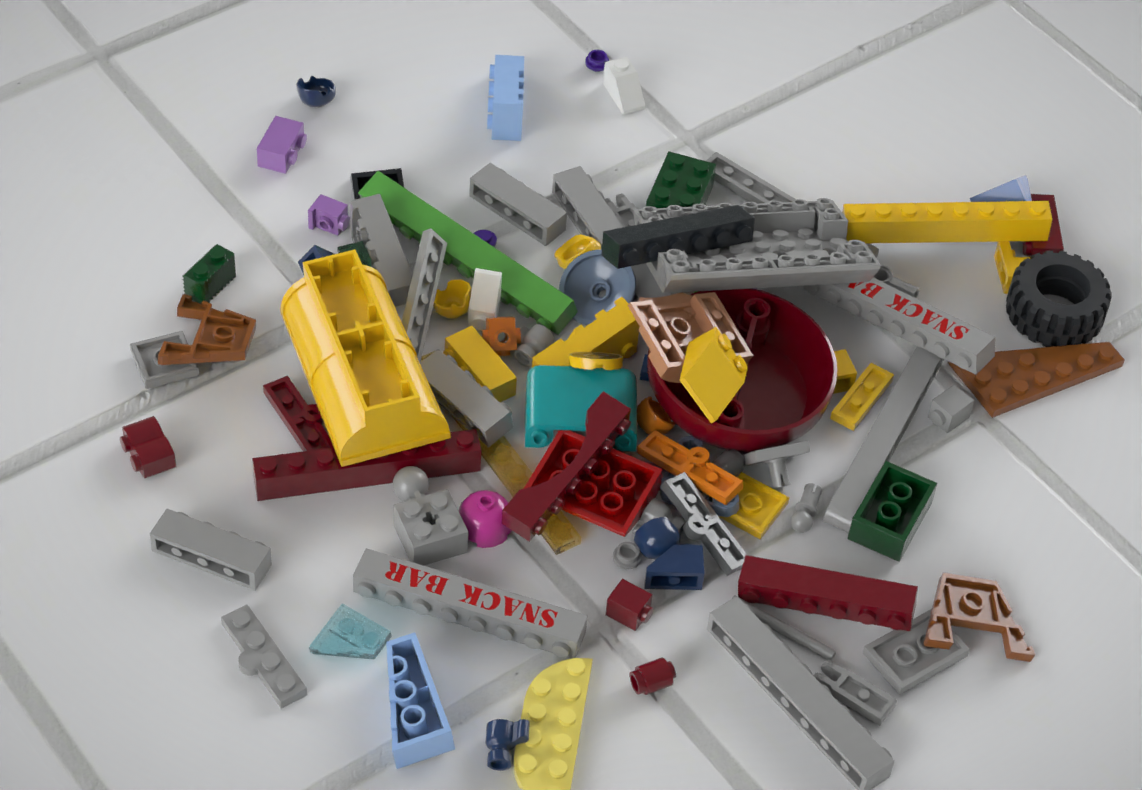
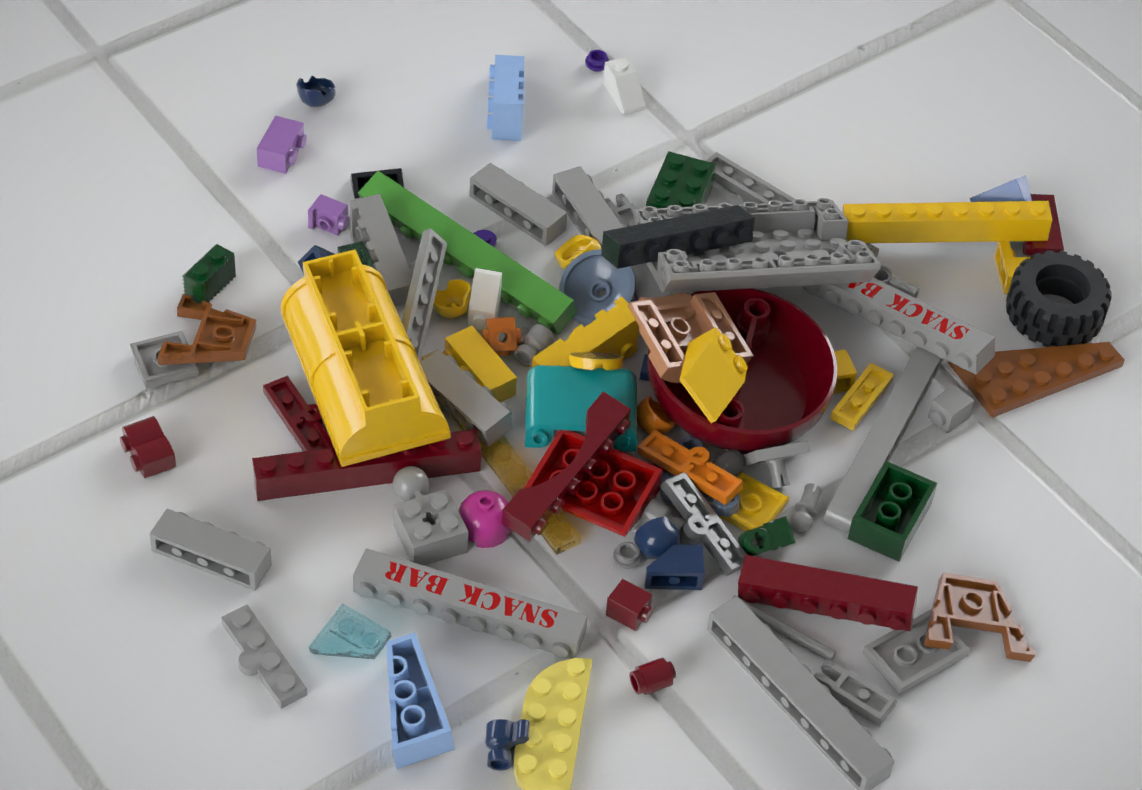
none -> dark green piece [737,516,796,556]

